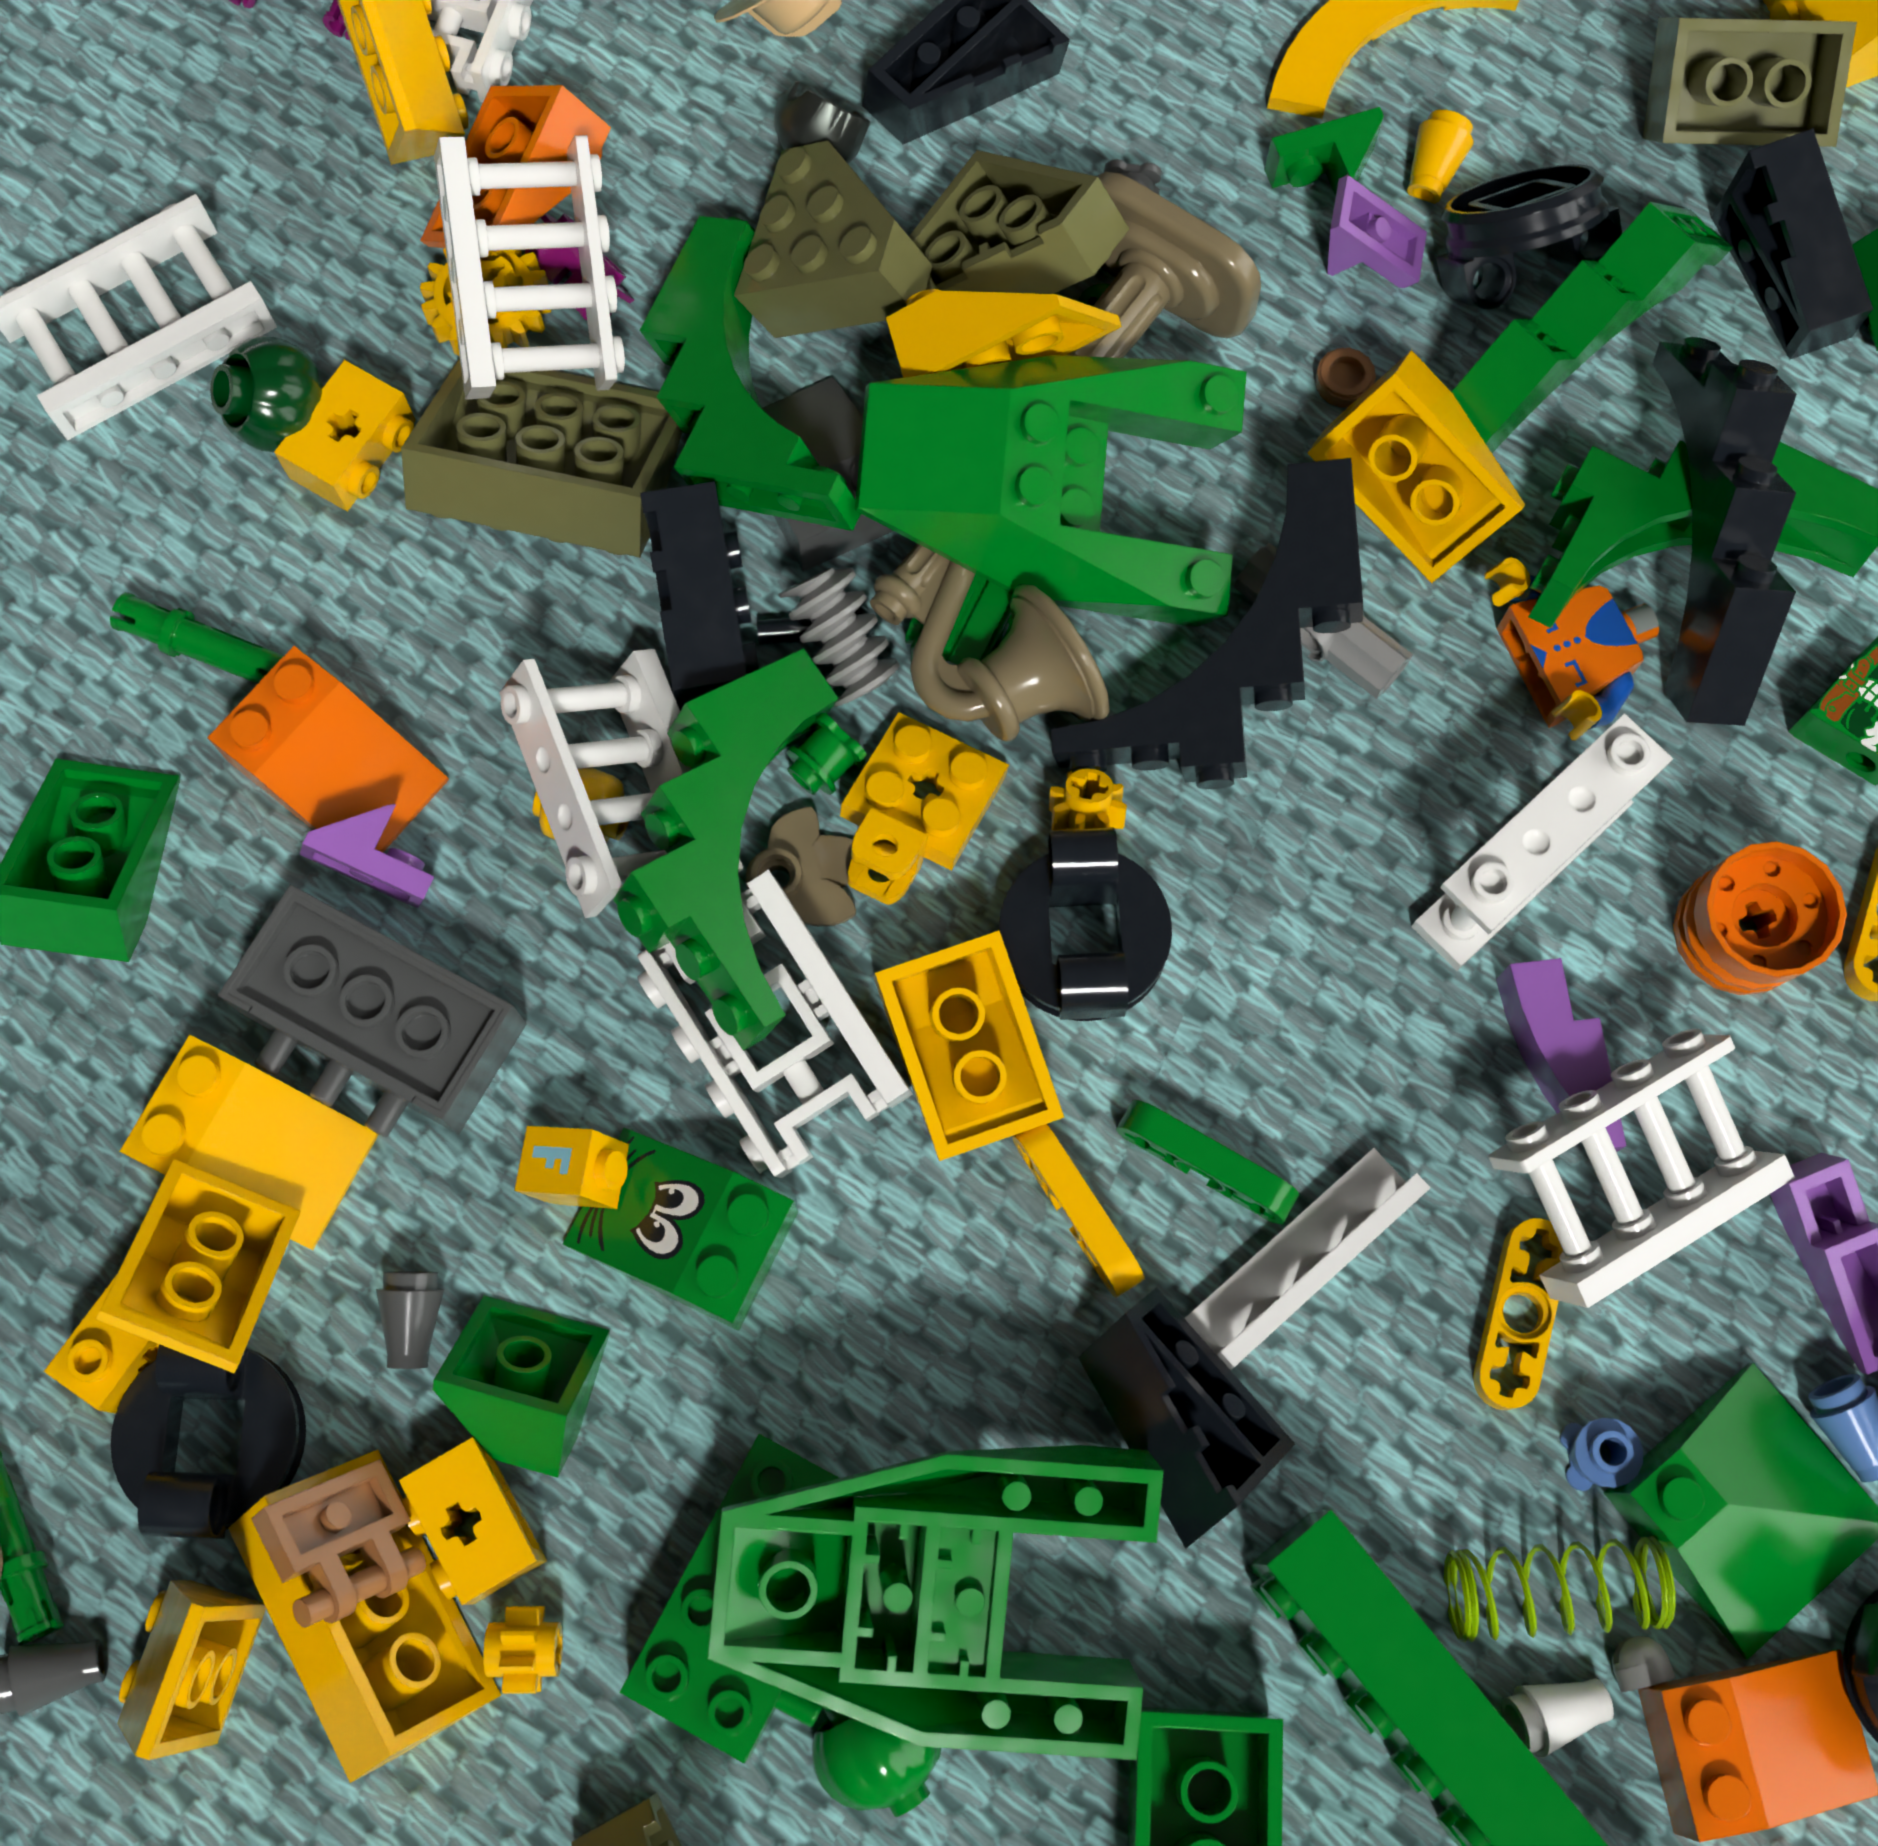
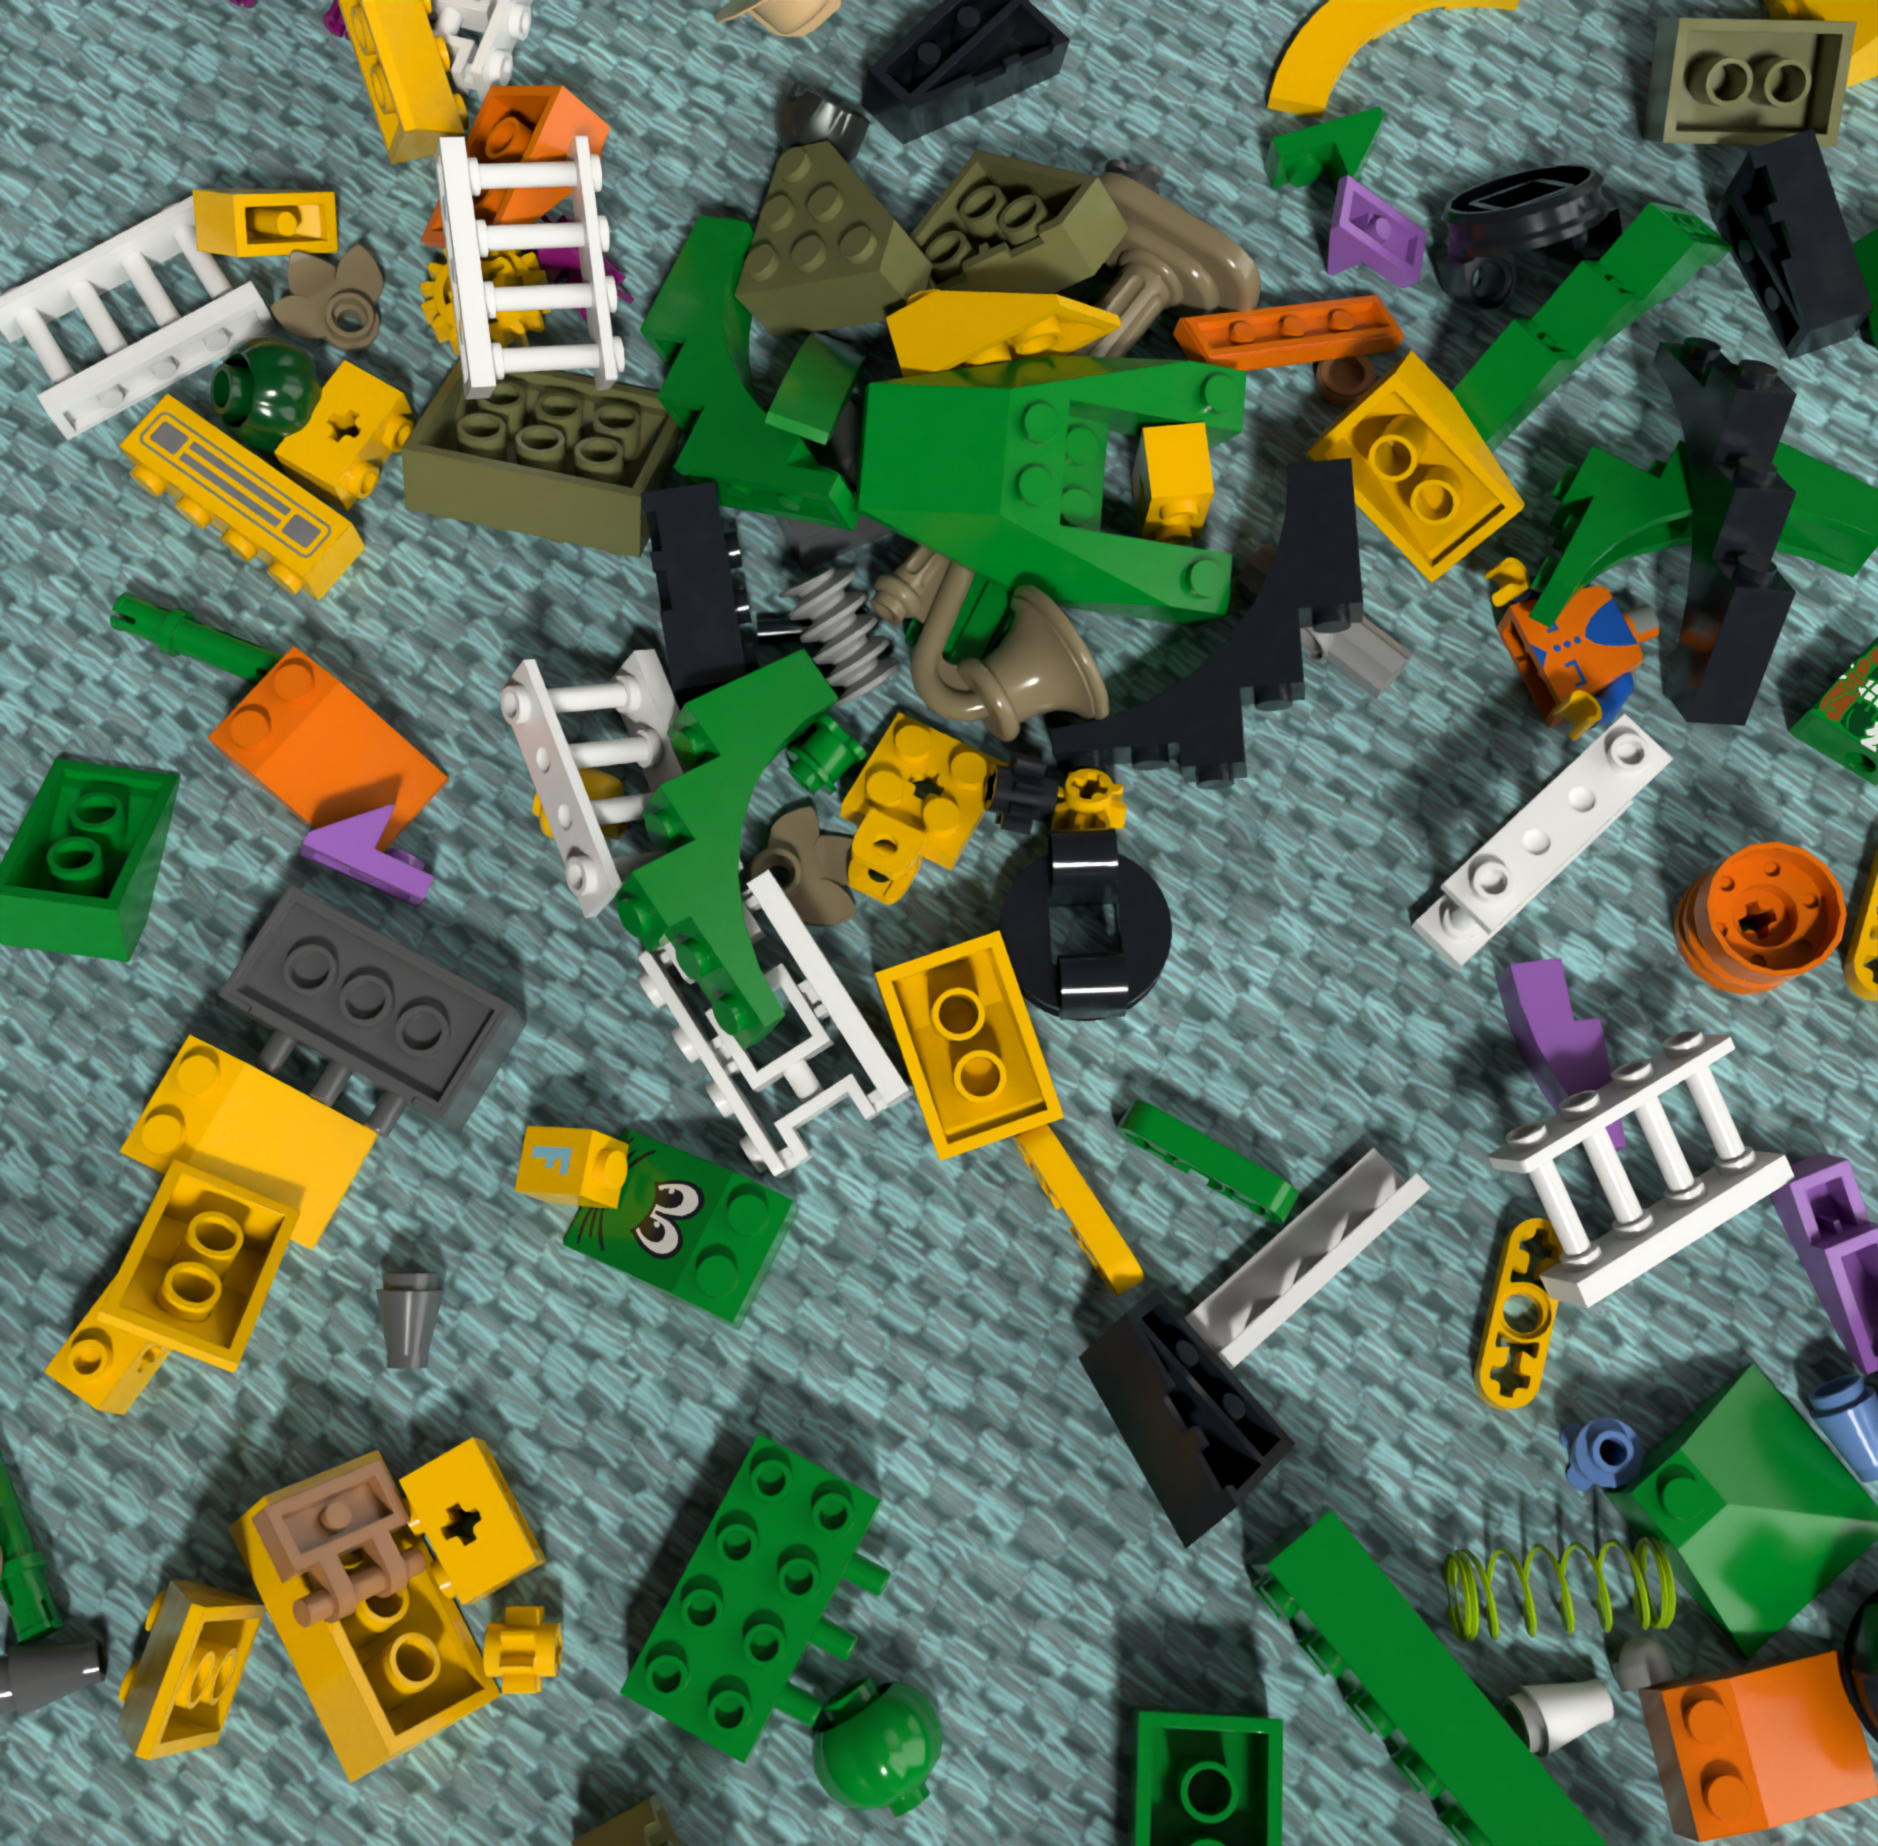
black piece [110,1344,306,1539] -> none
green slope [433,1295,610,1478] -> none
green wedge [708,1445,1164,1760] -> none
yellow cone [1407,109,1474,204] -> none
none -> yellow brick [119,393,366,601]
none -> yellow slope [192,188,338,257]
none -> dark tan plate [271,244,383,352]
none -> green slope [765,332,869,445]
none -> black gear [983,752,1058,835]
none -> yellow brick [1131,422,1214,546]
none -> orange tile [1173,295,1405,371]

